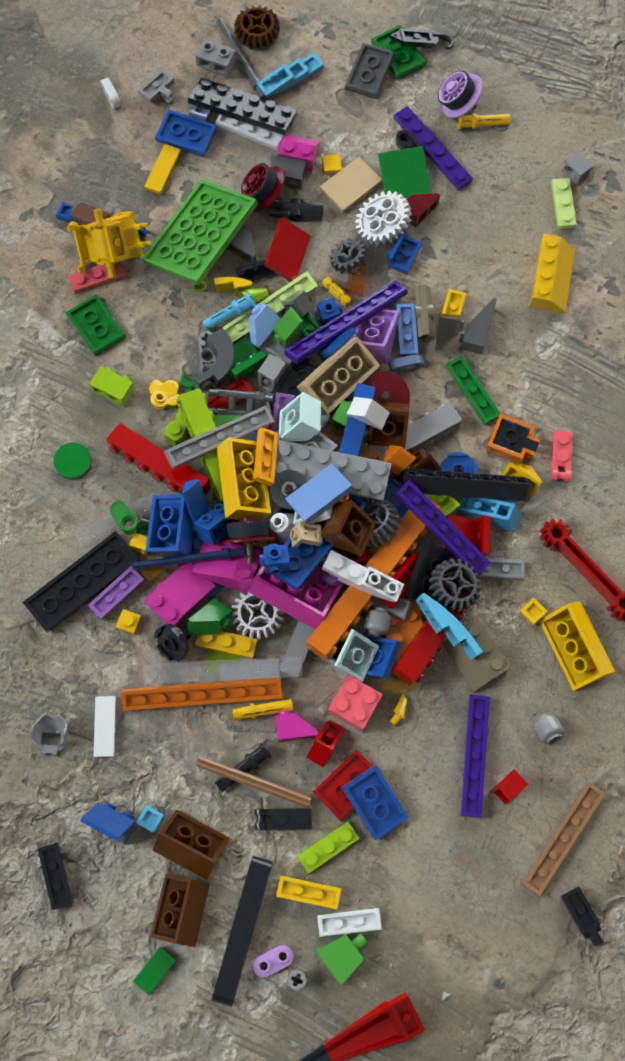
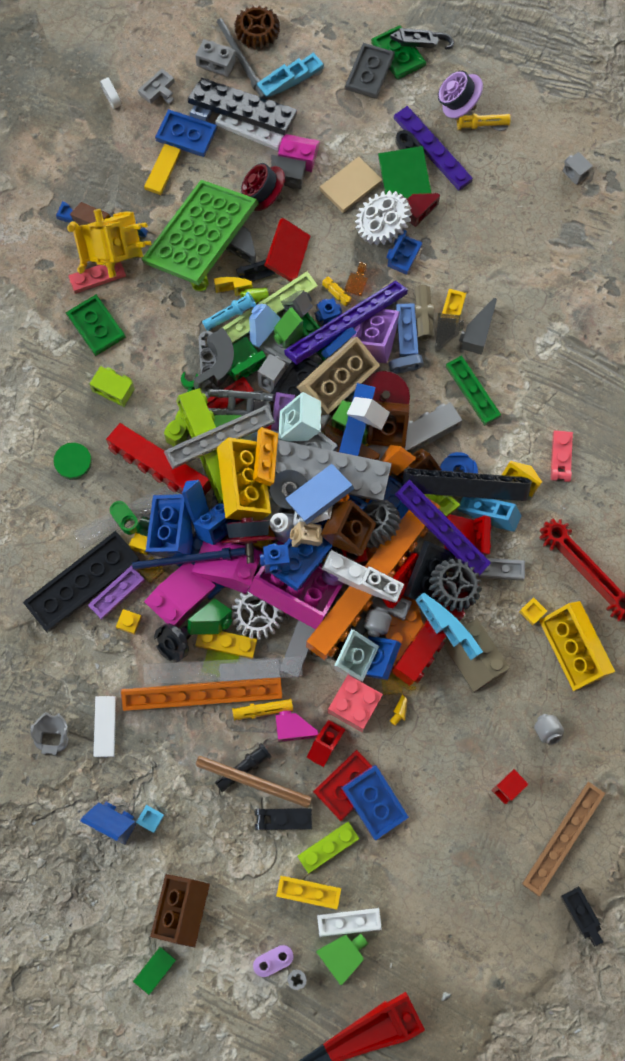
black plate [37,842,73,910] -> none
yellow plate [149,379,179,409] -> none
reddish brown slope [152,810,230,880] -> none
black beam [211,856,273,1007] -> none
black piece [269,198,324,222] -> none
yellow tile [322,154,342,174] -> none
dark grey gear [329,237,369,274] -> none
dark purple plate [460,695,490,819] -> none
piece [485,413,541,463] -> none
yellow slope [529,234,575,314] -> none
yellowish green plate [551,178,577,229] -> none

